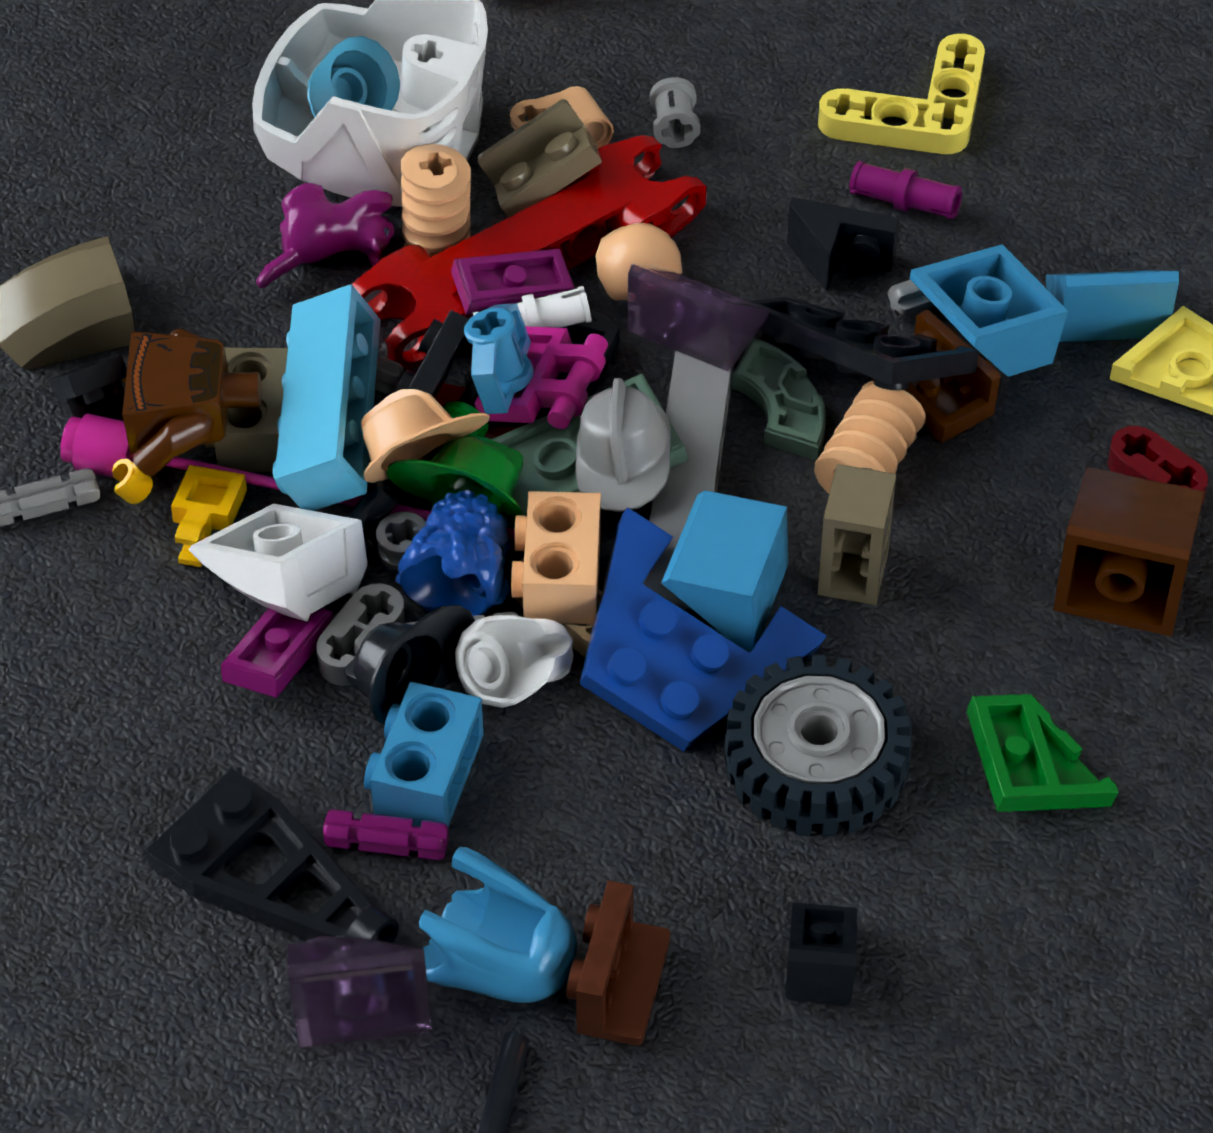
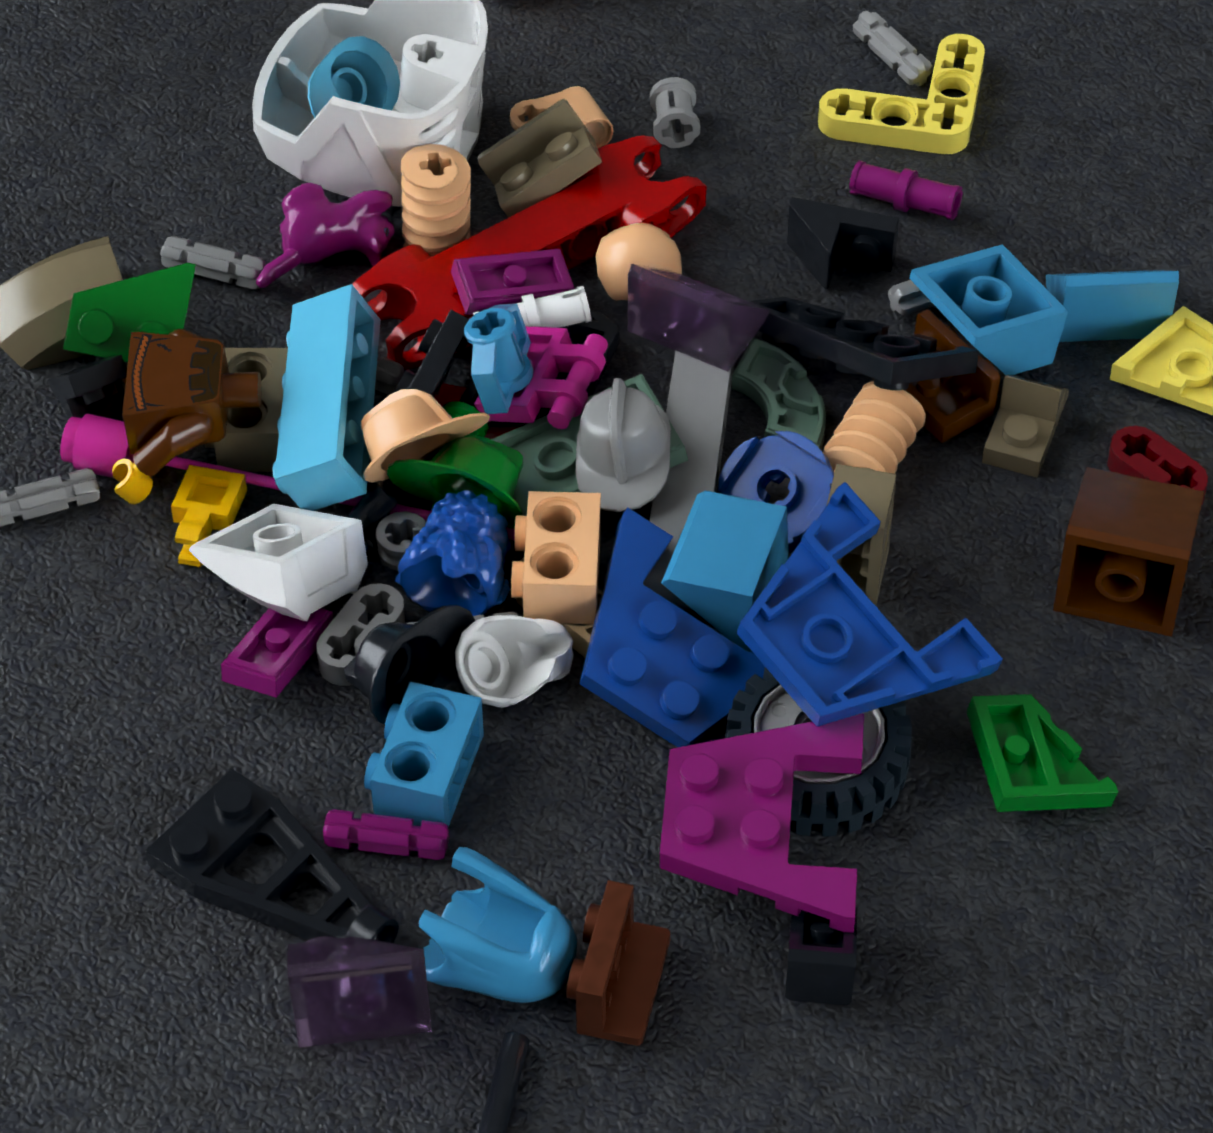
none -> green wing [63,263,196,362]
none -> light grey axle [160,236,266,290]
none -> magenta wing [660,713,864,933]
none -> blue plate [718,431,834,552]
none -> blue wing [737,482,1003,727]
none -> light grey axle [853,10,933,86]
none -> dark tan slope [982,375,1069,478]

